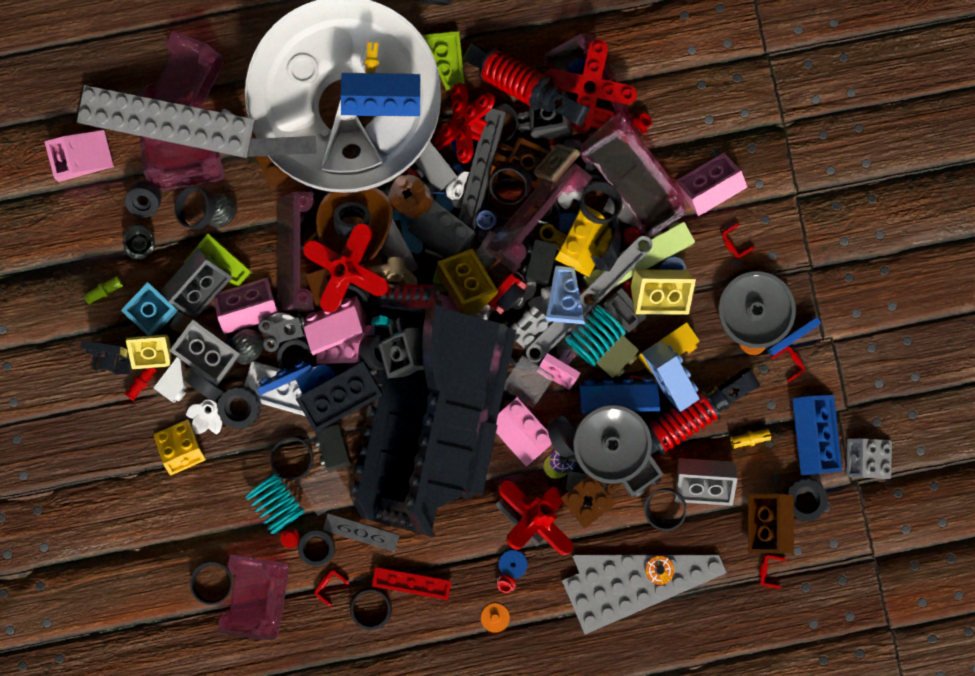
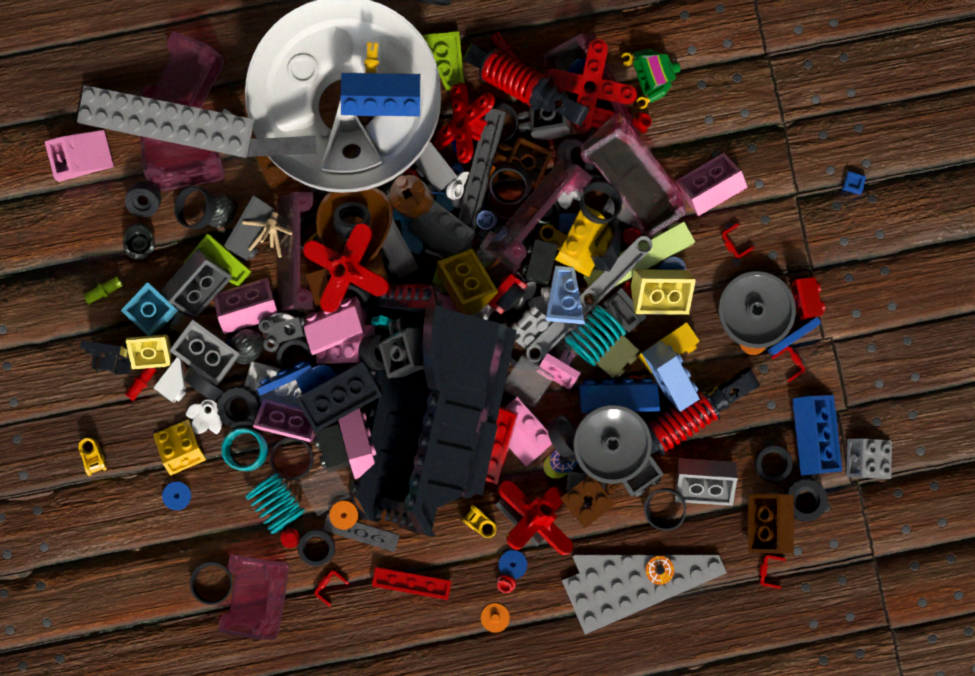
black tyre [350,587,392,630] -> none
tan piece [368,257,417,284] -> none
dark tan tile [533,144,580,183] -> none
yellow pin [730,428,771,449] -> none
none -> yellow piece [78,438,107,476]
none -> blue piece [162,482,191,510]
none -> teal piece [221,427,268,471]
none -> dark grey slope [224,196,277,262]
none -> tan plant [242,212,293,257]
none -> bright pink slope [253,399,316,442]
none -> orange piece [329,501,358,530]
none -> bright pink slope [339,408,376,479]
none -> yellow piece [460,504,497,538]
none -> red plate [486,406,519,485]
none -> red pin [490,32,519,60]
none -> green torso [622,48,681,109]
none -> black tyre [754,445,792,482]
none -> red slope [790,277,825,321]
none -> blue tile [842,171,867,195]

